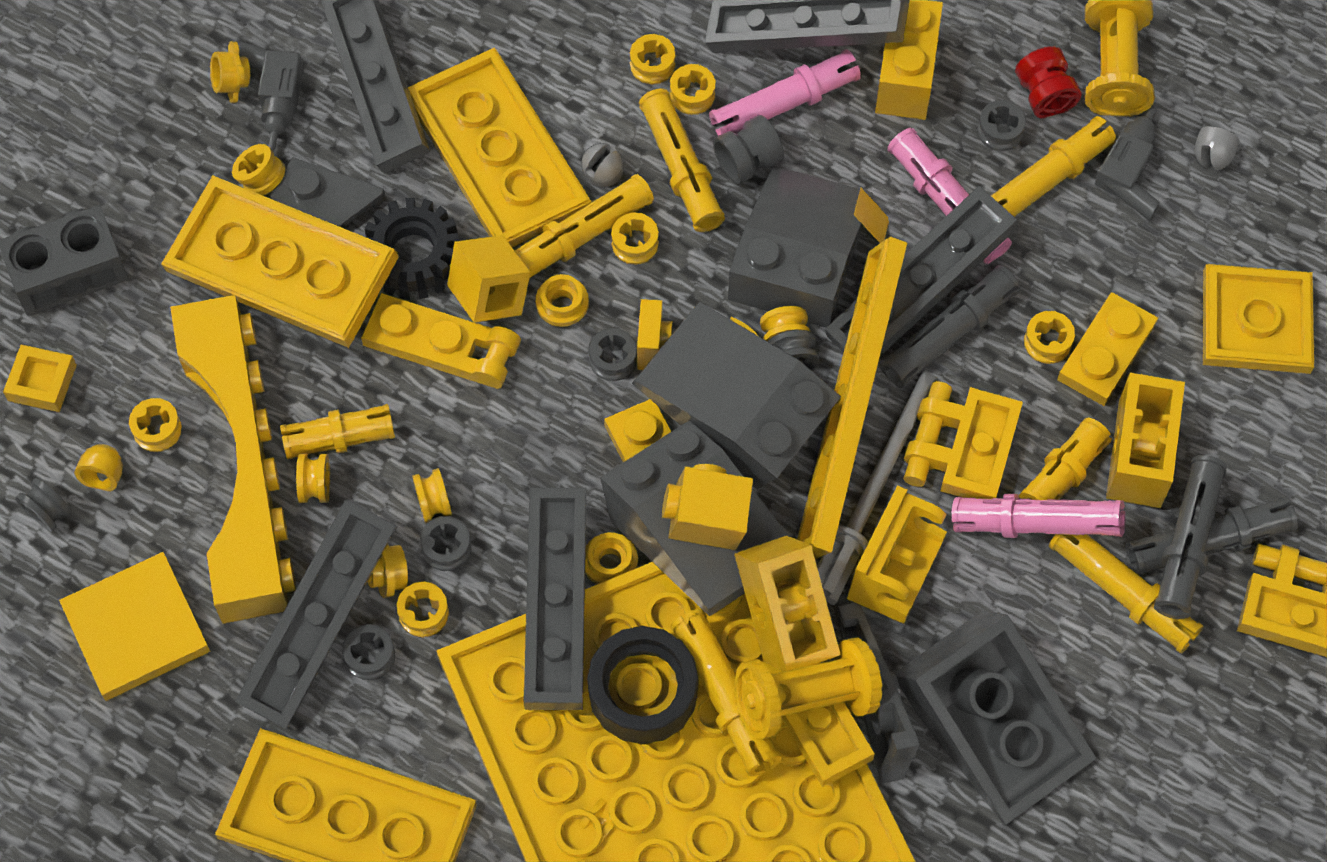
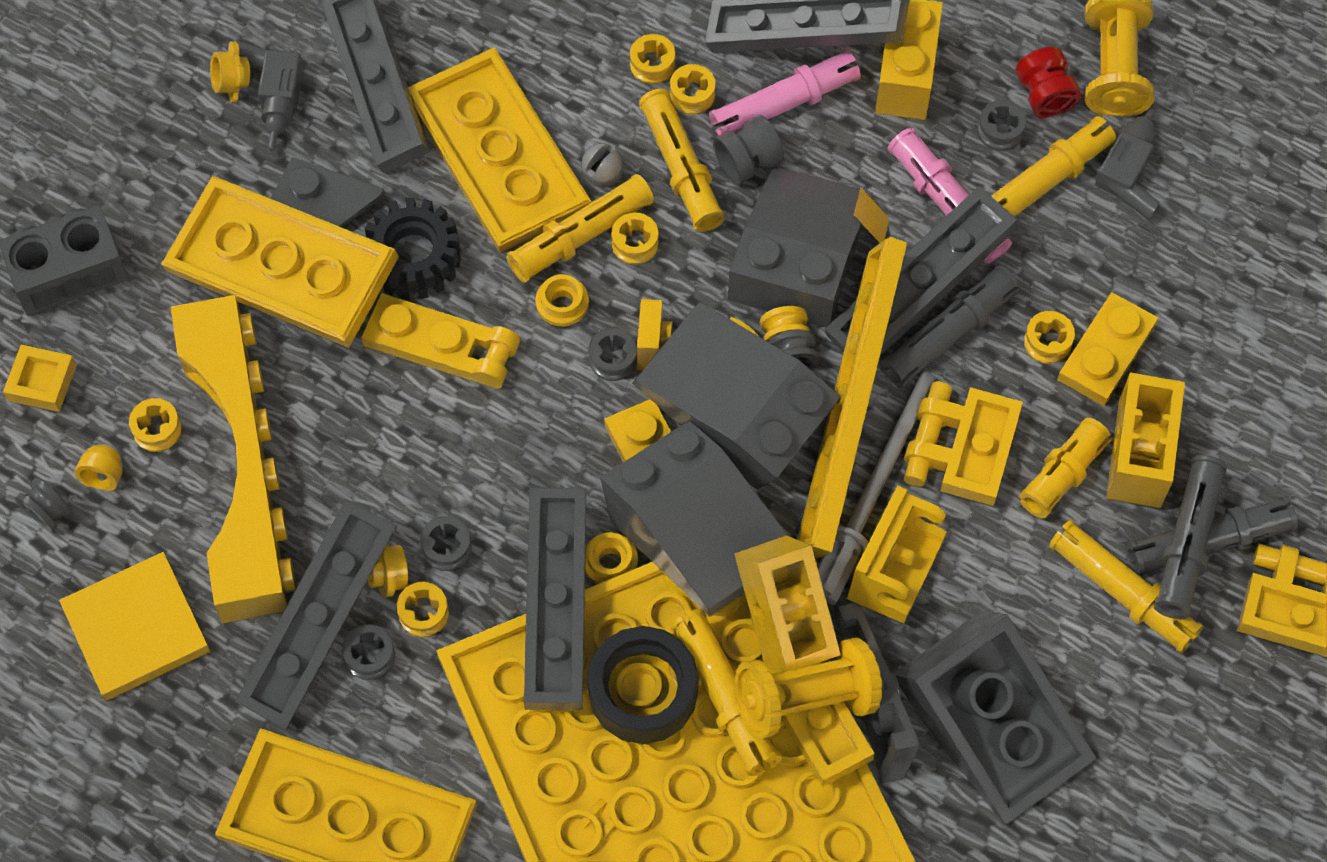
yellow bush [231,144,286,195] -> none
yellow pin [280,404,395,460] -> none
yellow bush [296,454,330,503] -> none
yellow bush [412,468,452,523] -> none
yellow brick [447,235,530,323] -> none
yellow brick [662,464,753,550] -> none
bright pink pin [952,494,1125,538] -> none
light grey hinge [1194,126,1240,170] -> none
yellow tile [1203,264,1314,374] -> none

